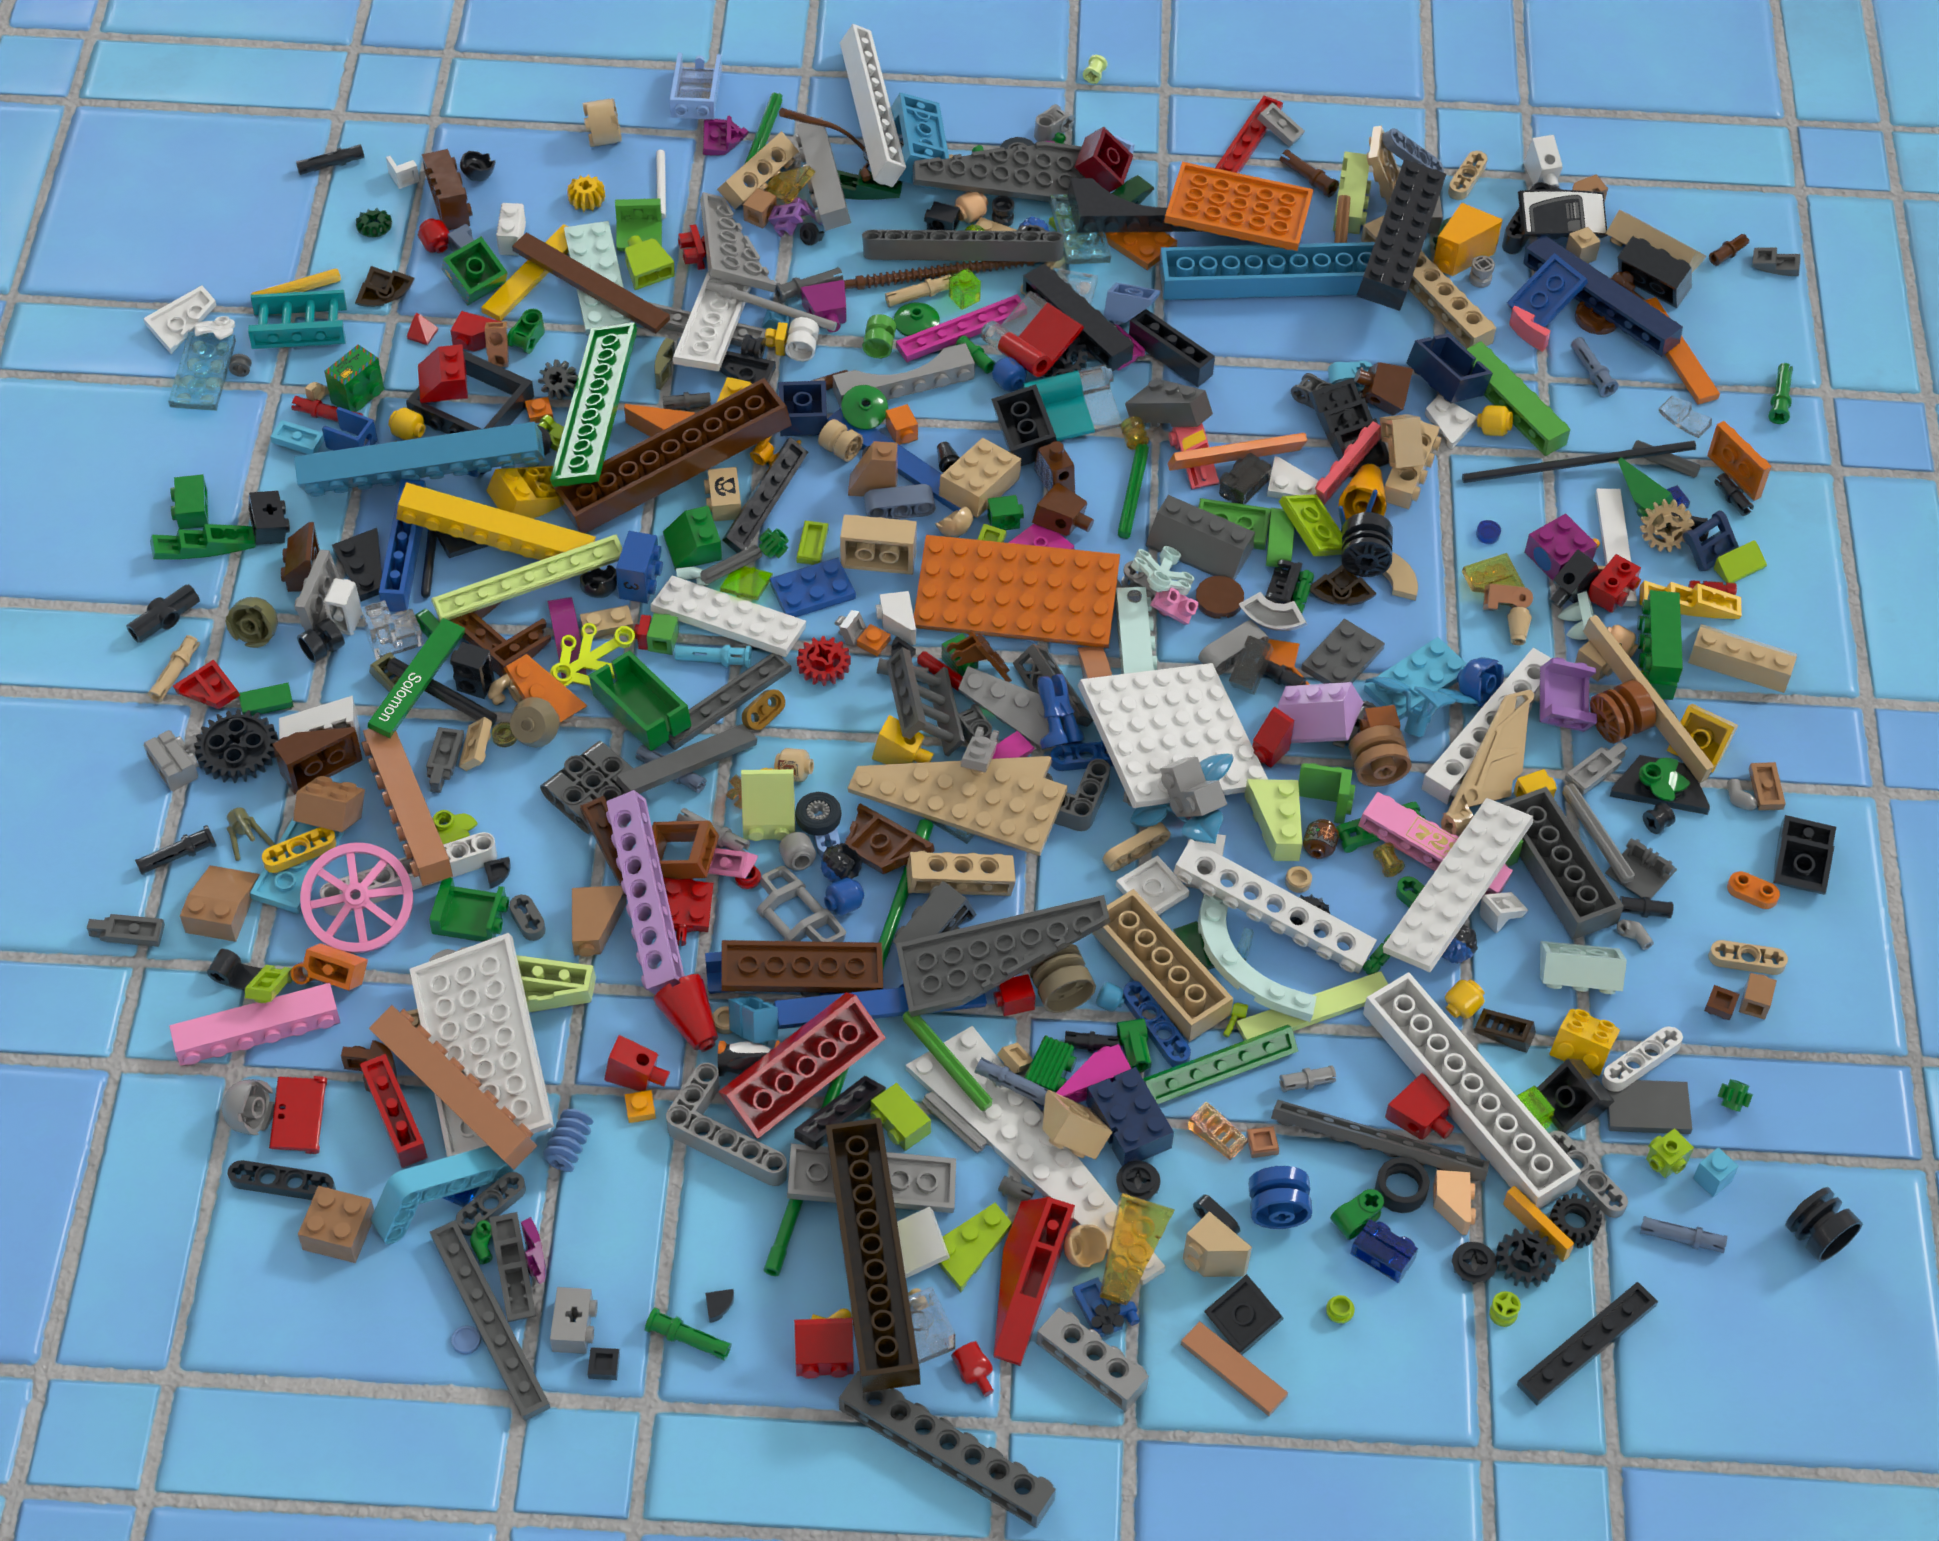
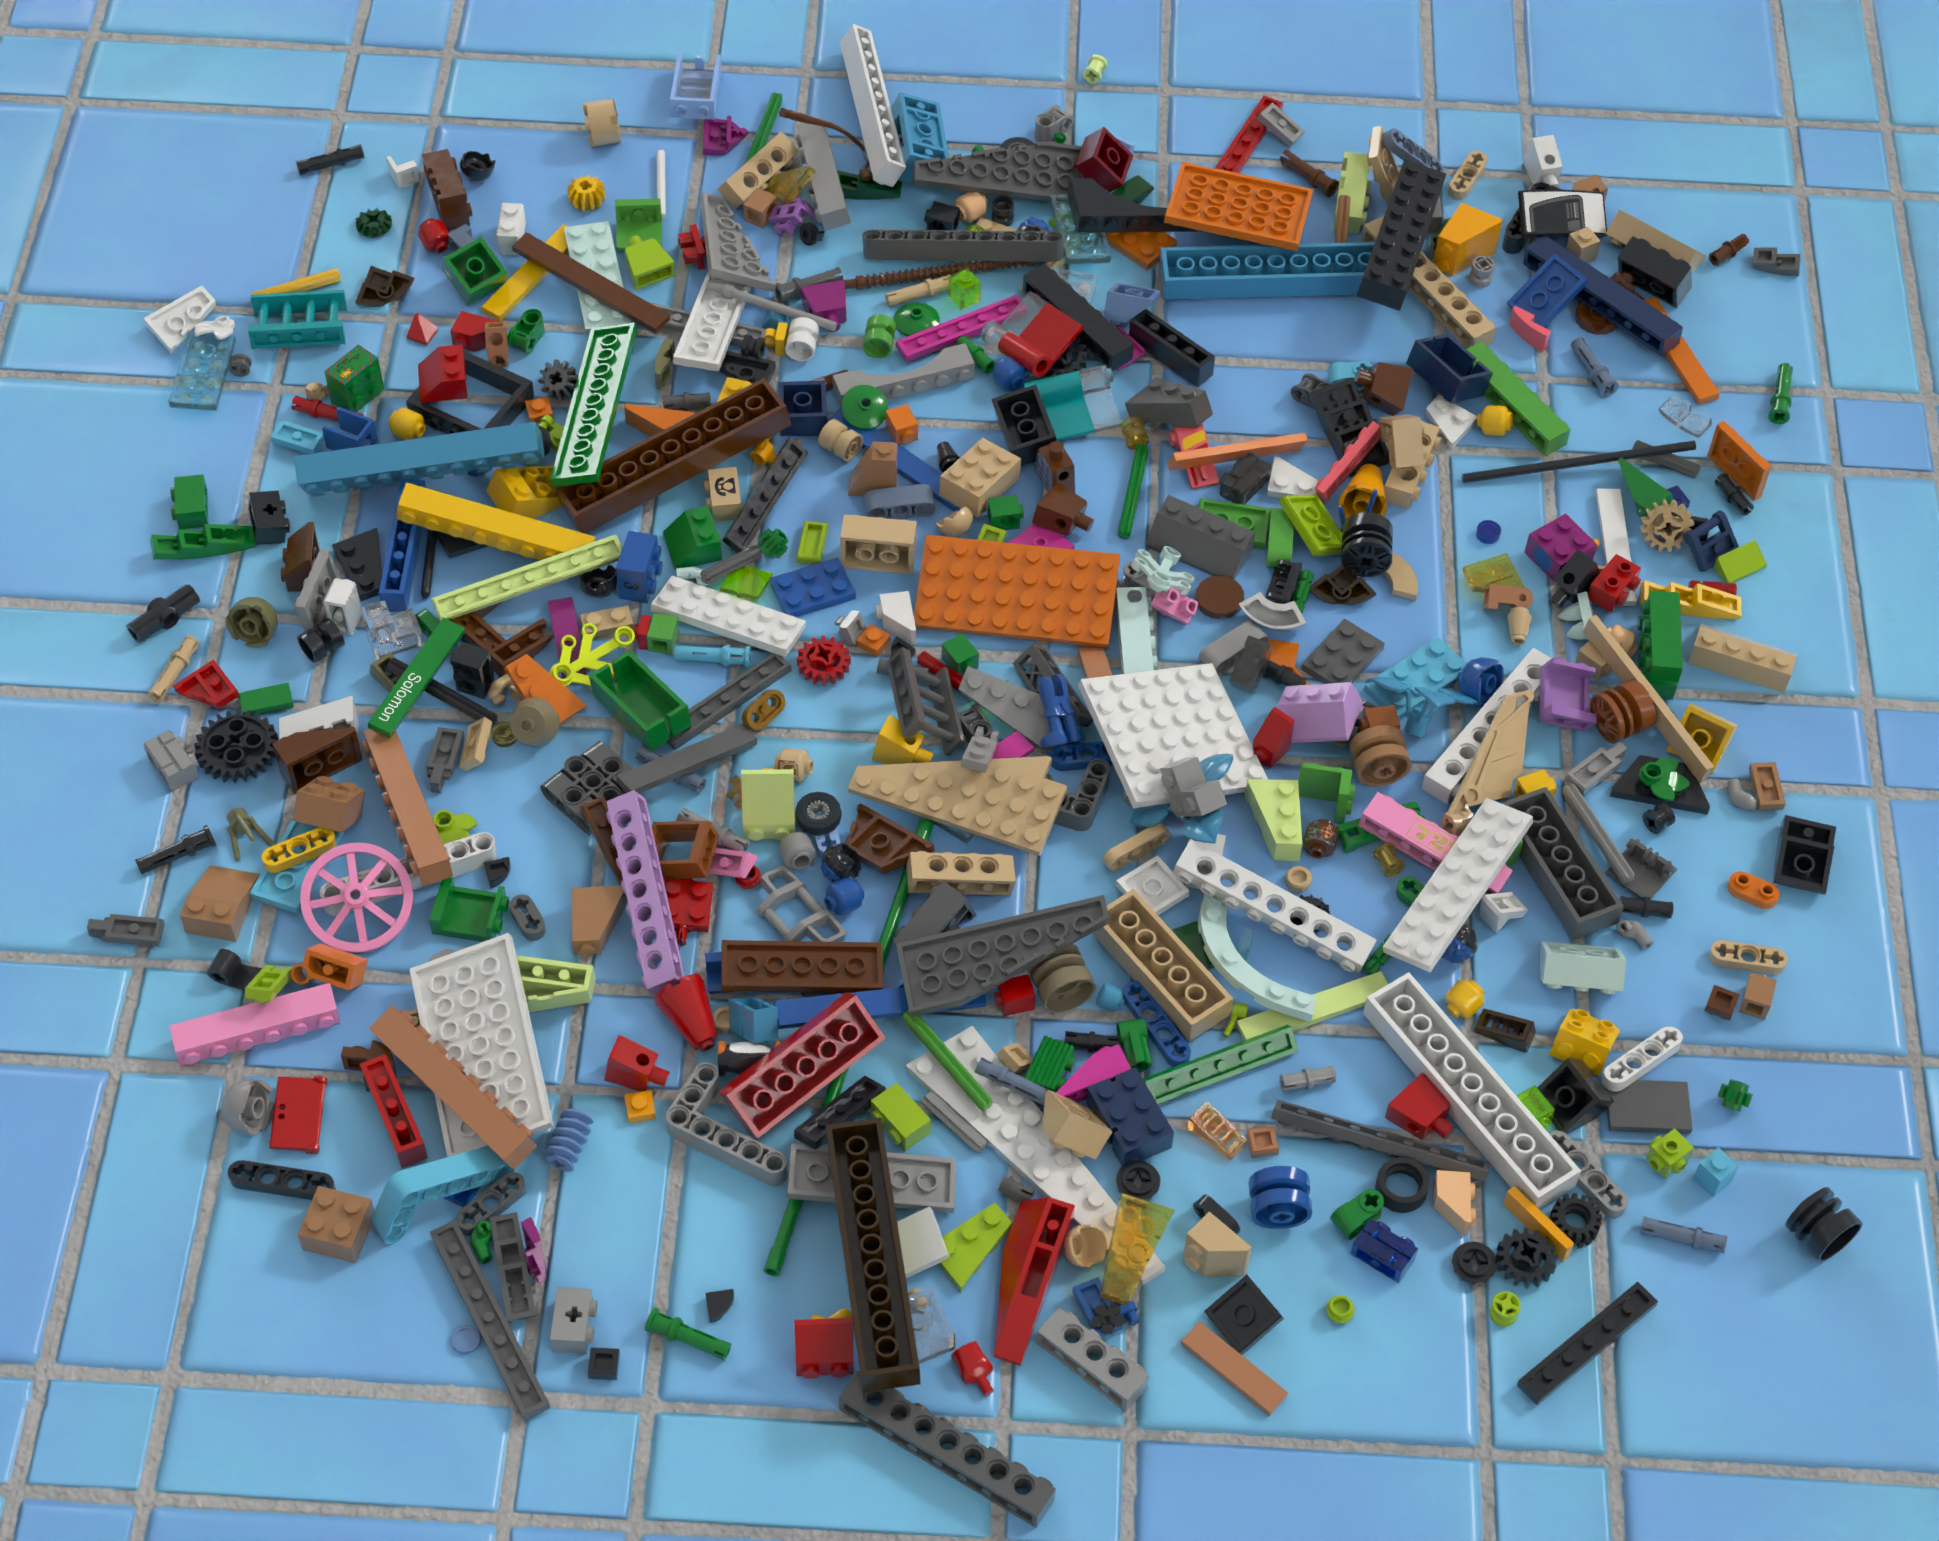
reddish brown plate [946,630,1012,682] -> none

